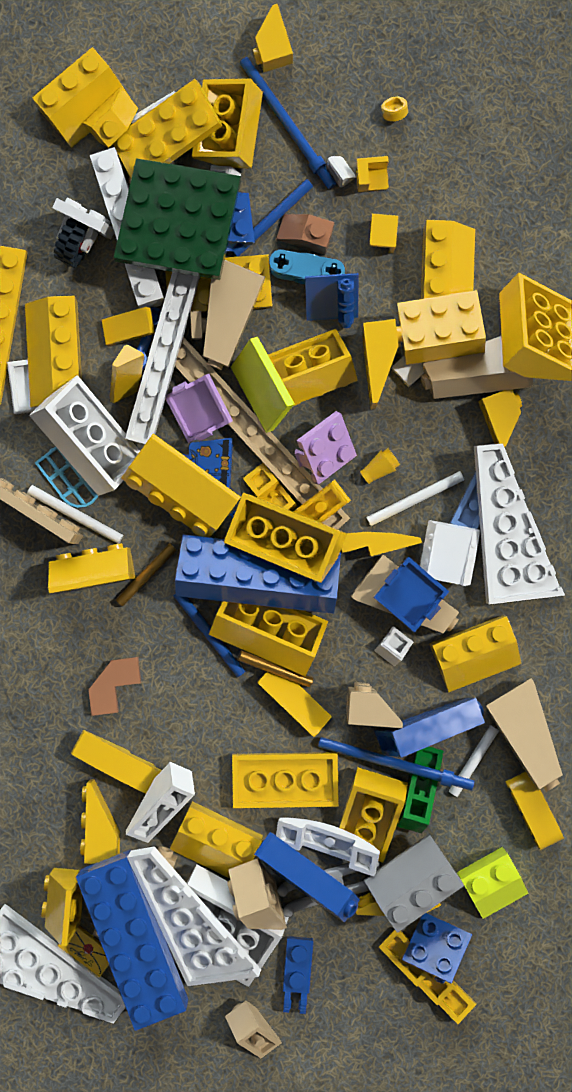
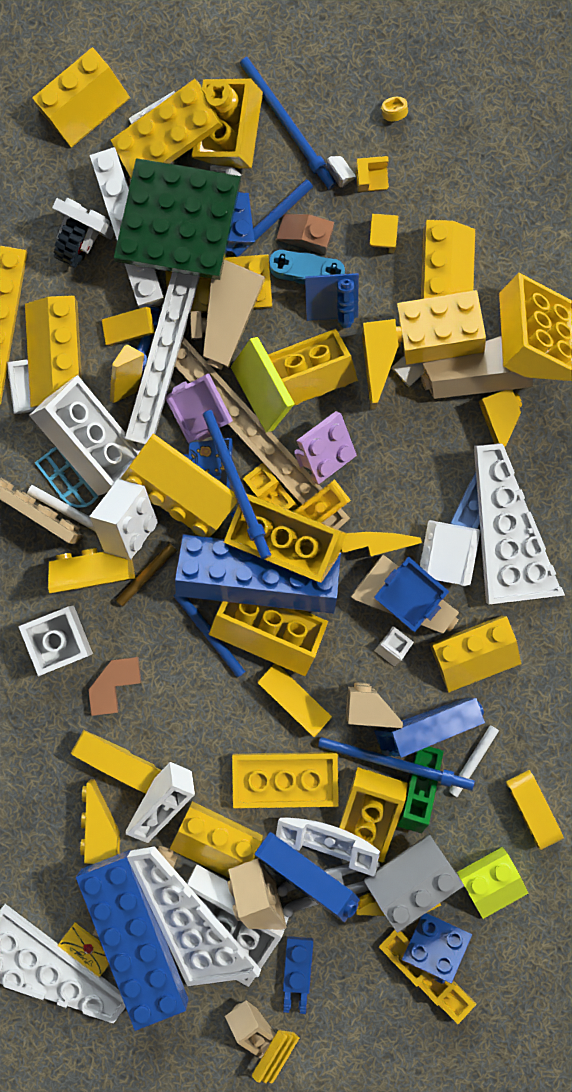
yellow slope [41,868,83,946] -> none
yellow slope [83,87,138,148] -> none
pearl gold bar [237,651,313,687] -> none
yellow slope [252,4,293,73] -> none
yellow cone [360,448,400,484] -> none
white bar [366,471,464,526] -> none
tan slope [486,679,563,792] -> none
none -> white brick [19,606,93,676]
none -> white brick [89,479,158,560]
none -> blue bar [202,410,271,559]
none -> yellow wheel [206,80,238,115]
none -> yellow tile [252,1030,300,1083]

